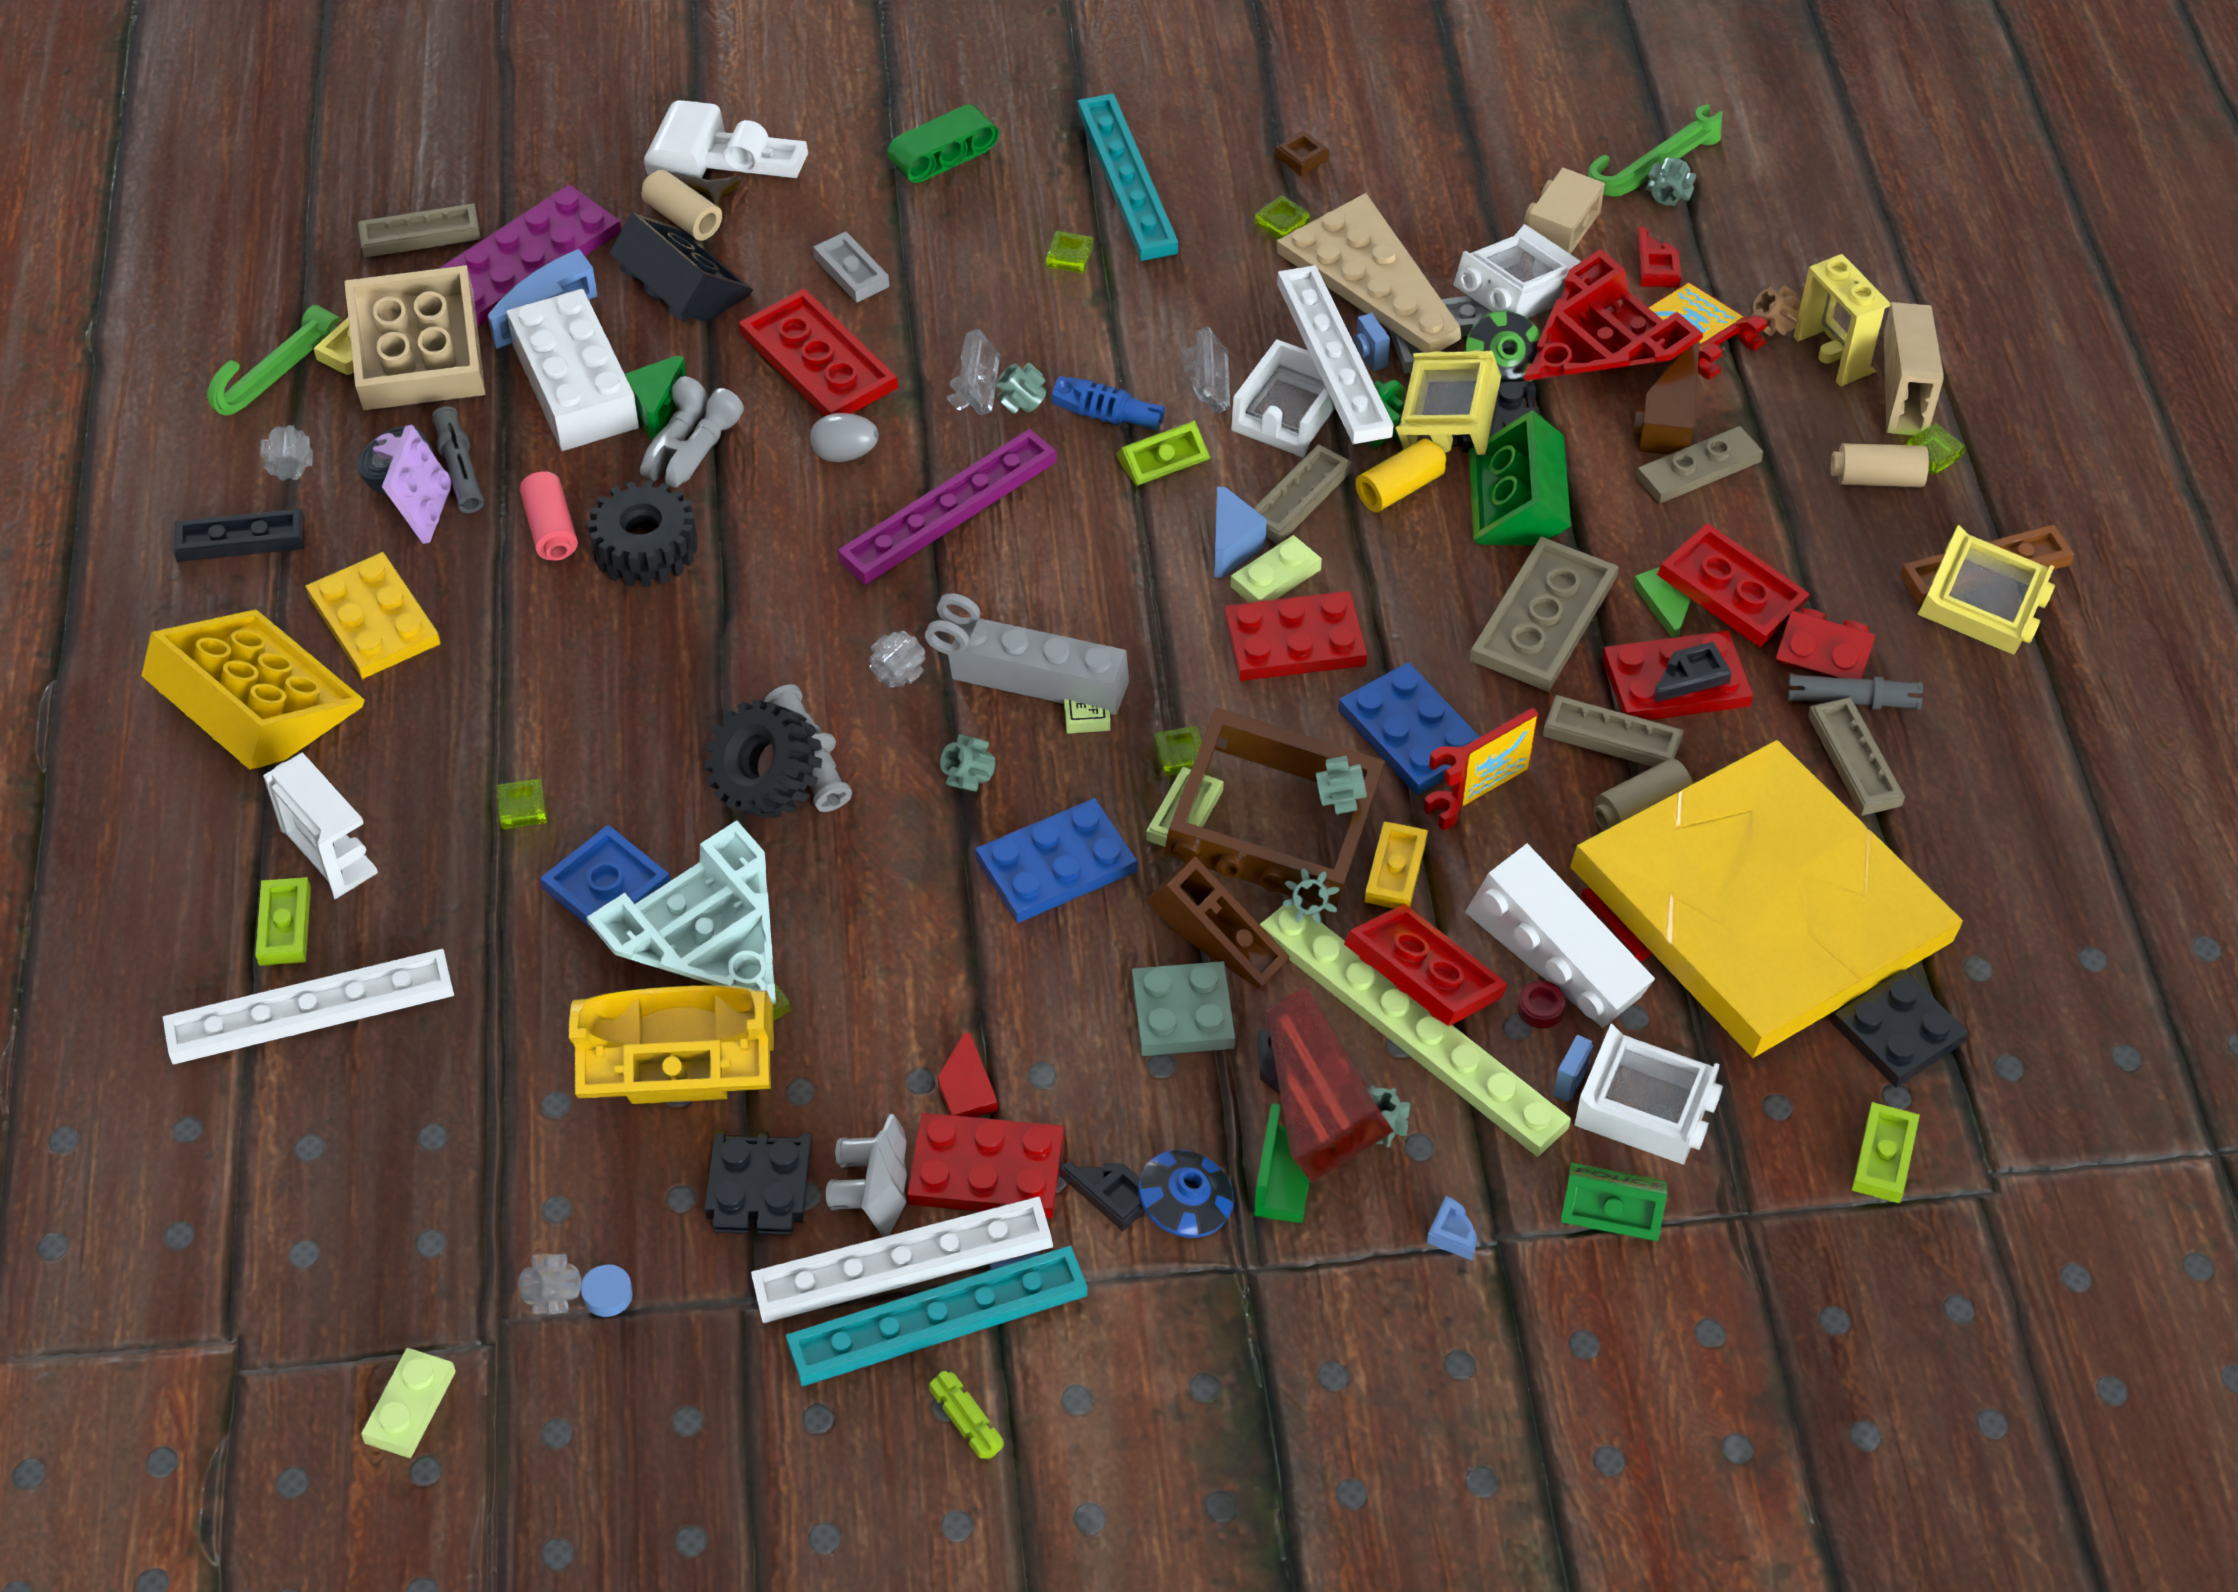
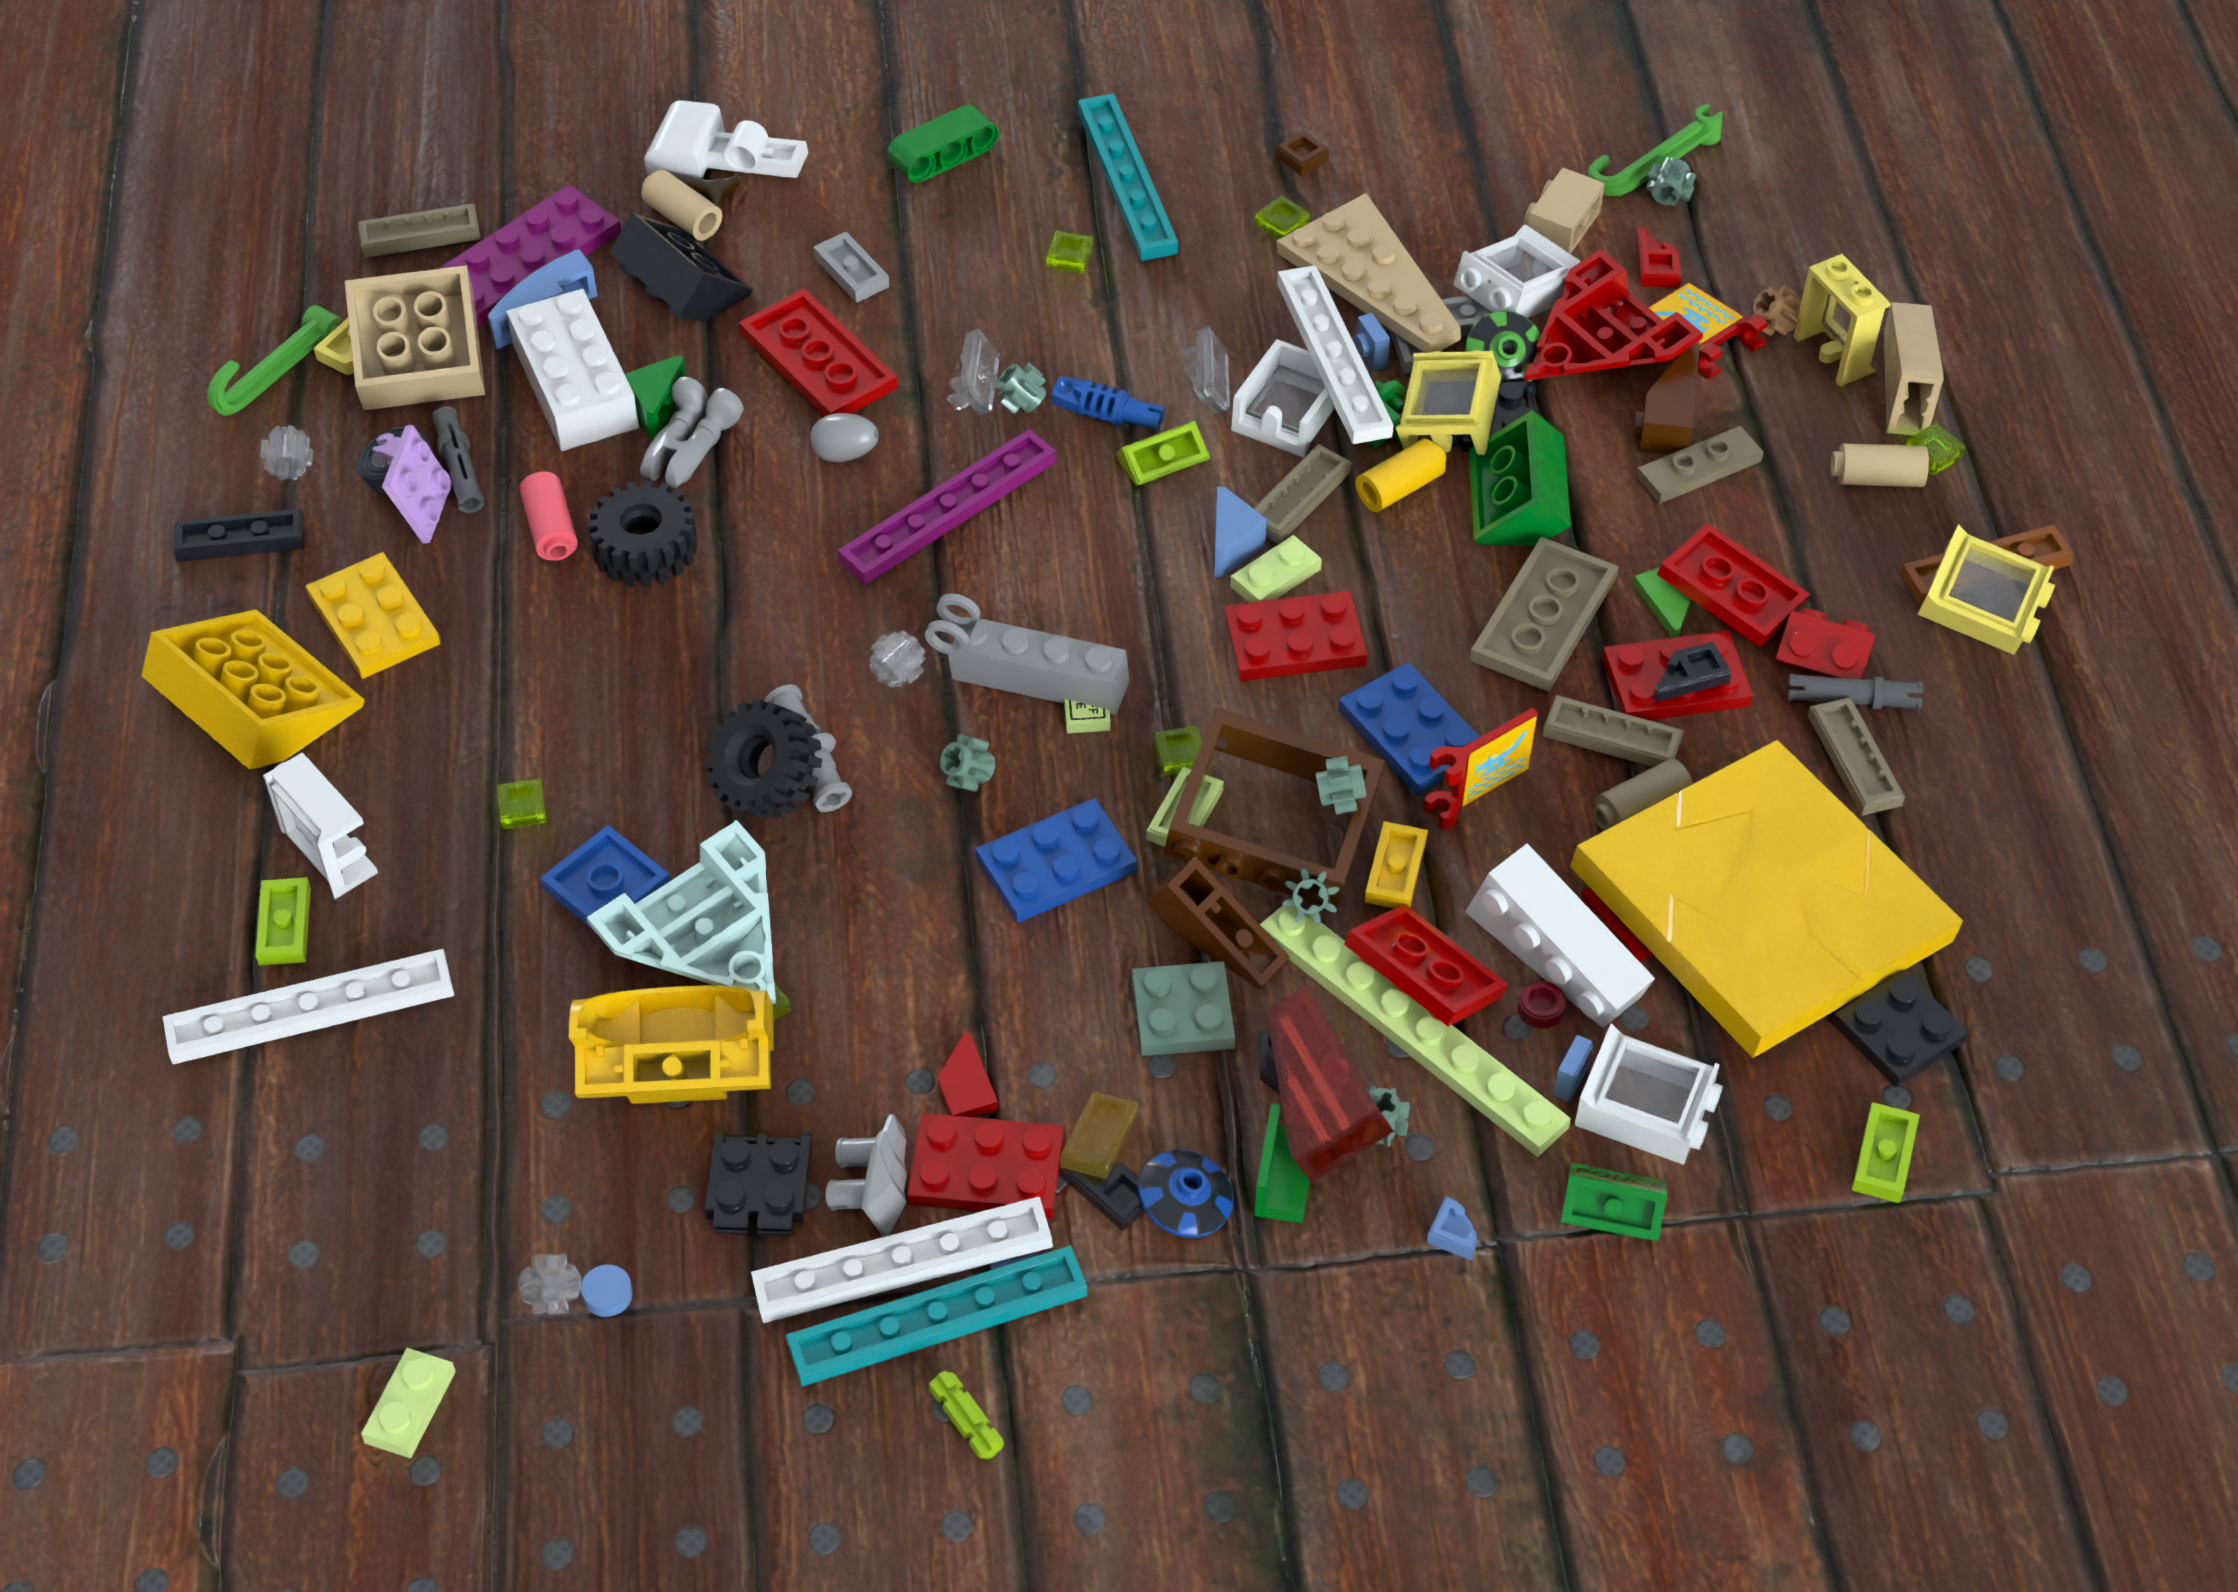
none -> clear yellow tile [1061,1091,1138,1179]

